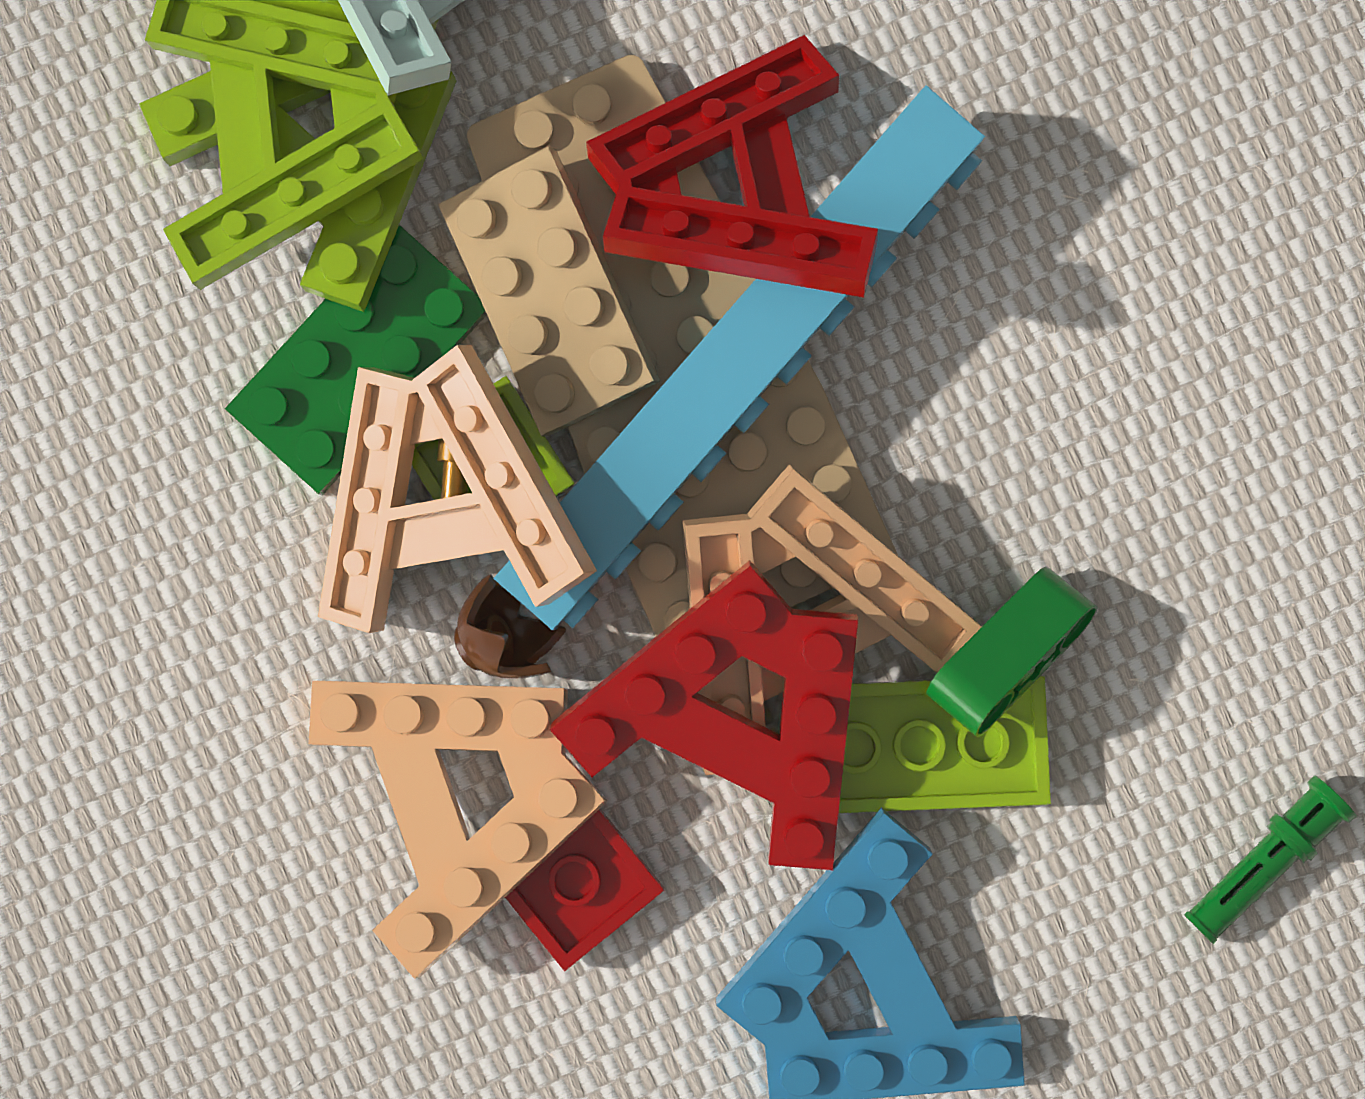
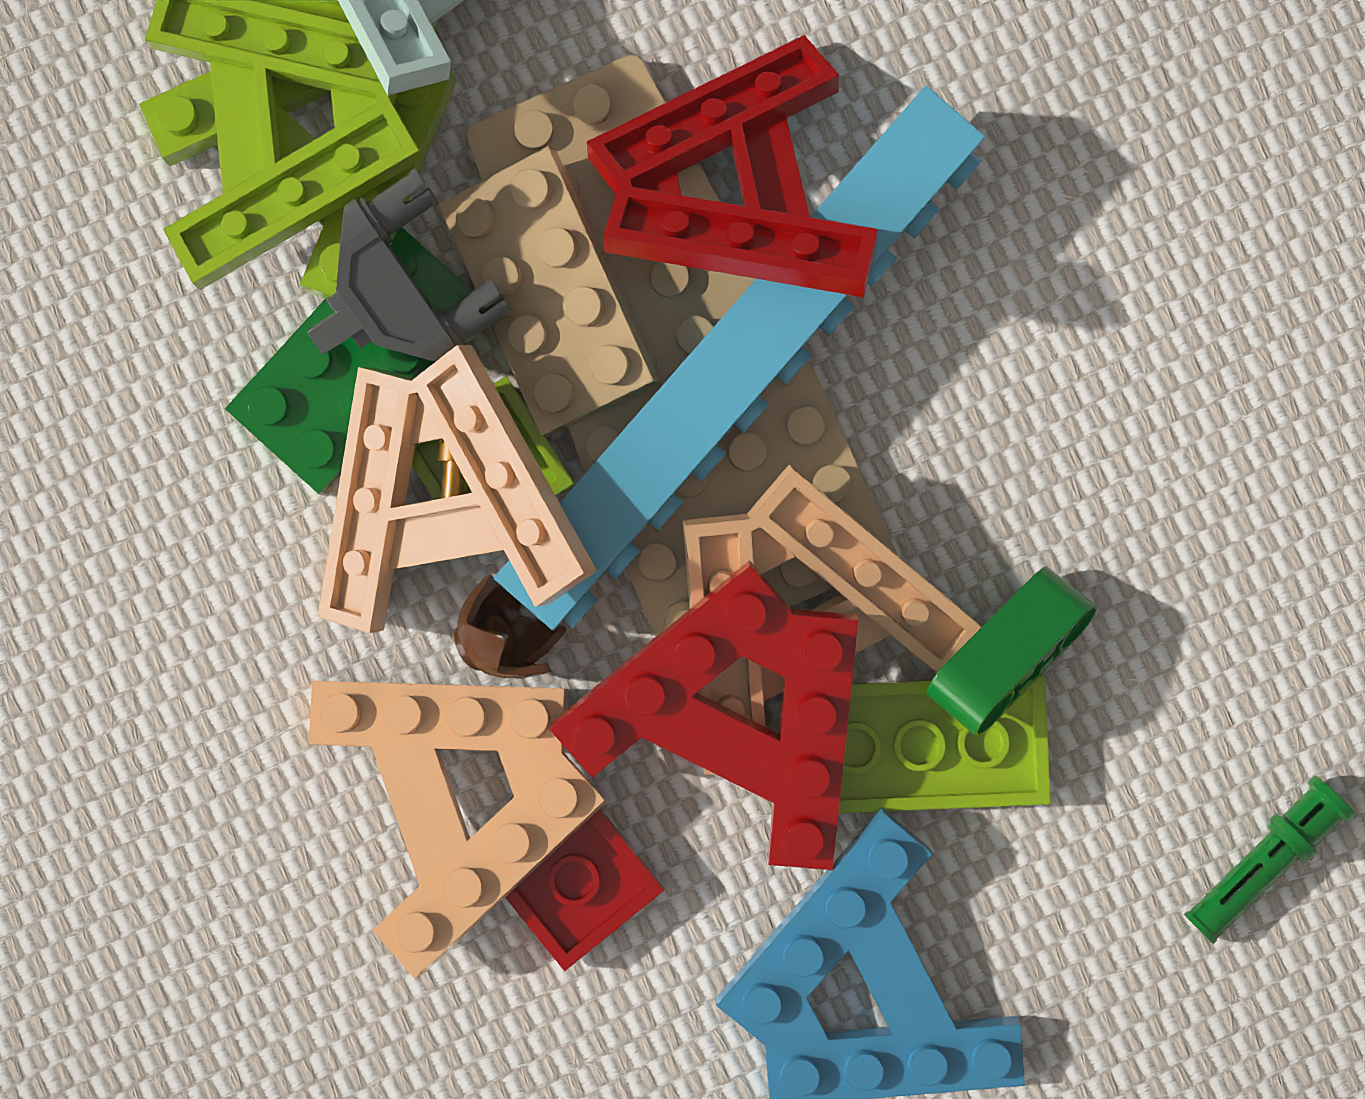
none -> dark grey connector [307,168,514,361]

